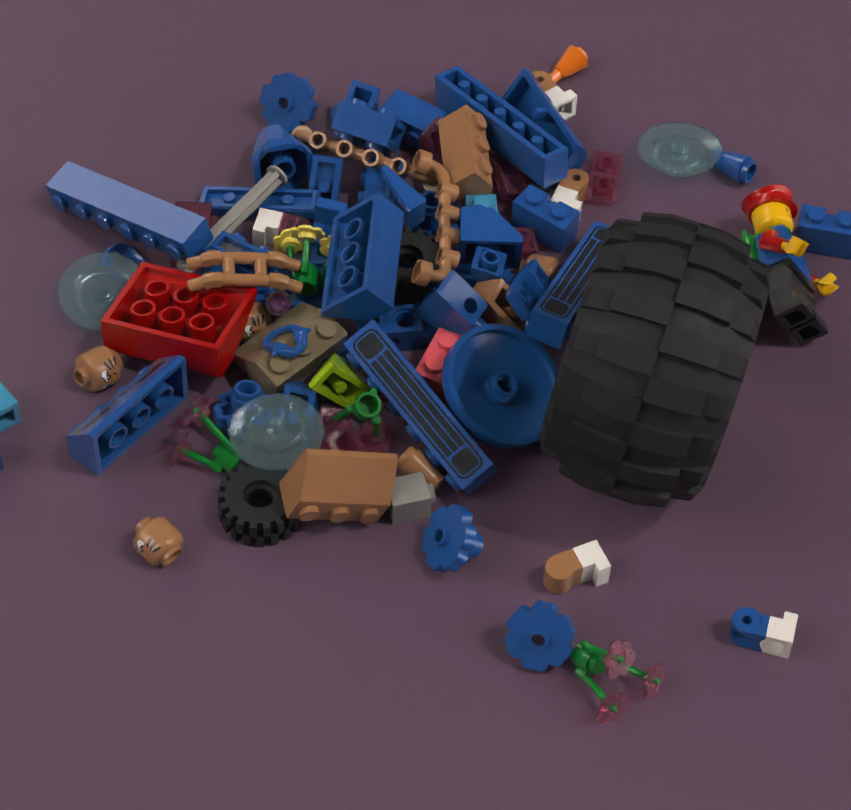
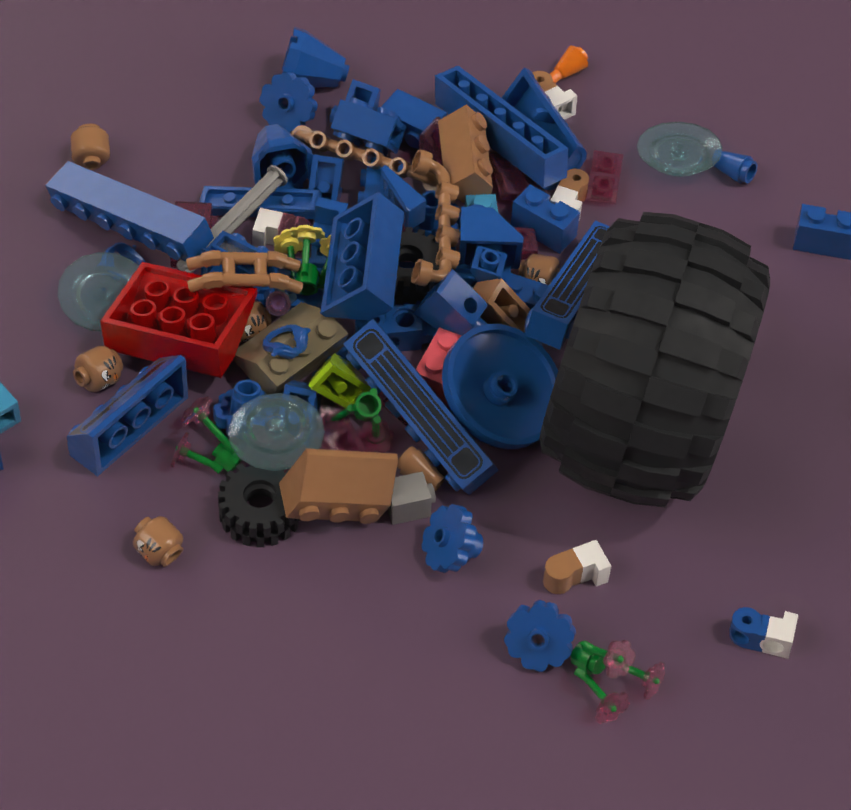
blue slope [505,258,551,321] -> none
piece [740,184,839,346] -> none
none -> medium nougat head [70,123,110,170]
none -> blue cone [282,27,350,88]

